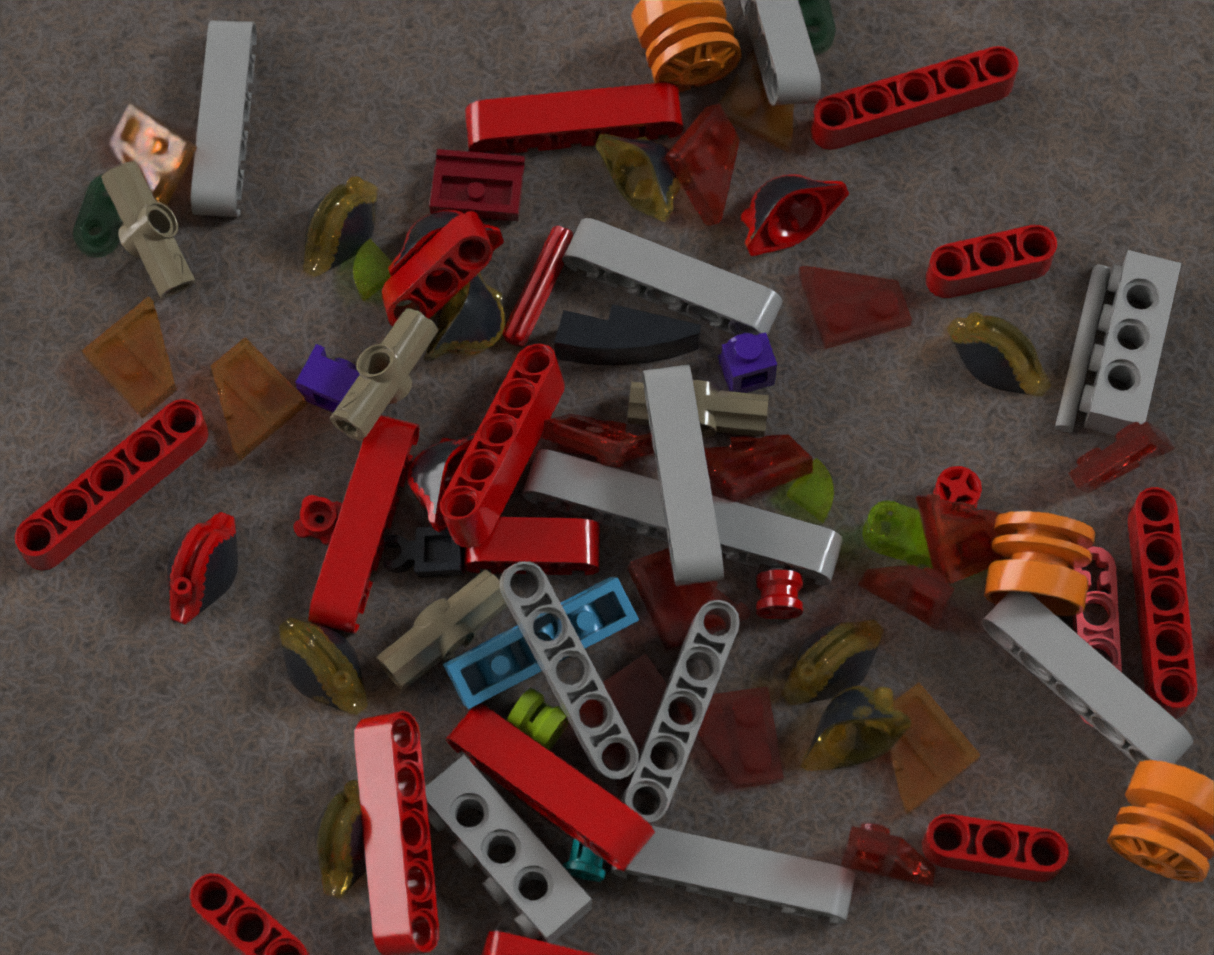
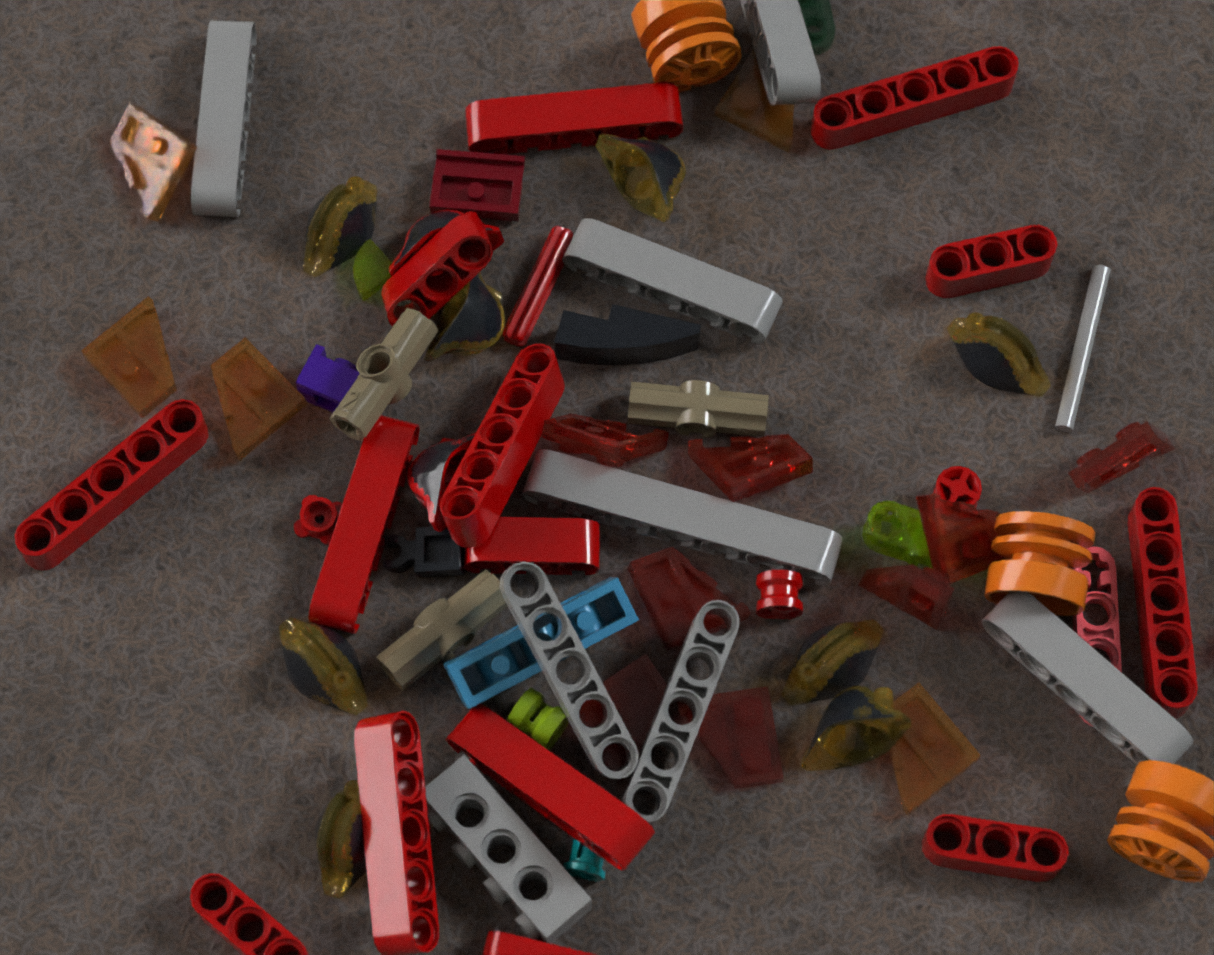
clear green plate [73,174,123,258] -> none
dark tan piece [101,161,195,299] -> none
red hat [167,512,238,625] -> none
light grey beam [611,826,855,924] -> none
light grey beam [643,364,724,586] -> none
clear red wing [665,104,740,226] -> none
dark purple brick [718,332,778,393] -> none
red hat [741,174,849,257] -> none
clear neon green tile [787,458,834,523] -> none
clear red wing [798,266,912,349] -> none
clear red wing [840,823,936,887] -> none
light grey brick [1079,250,1181,441] -> none

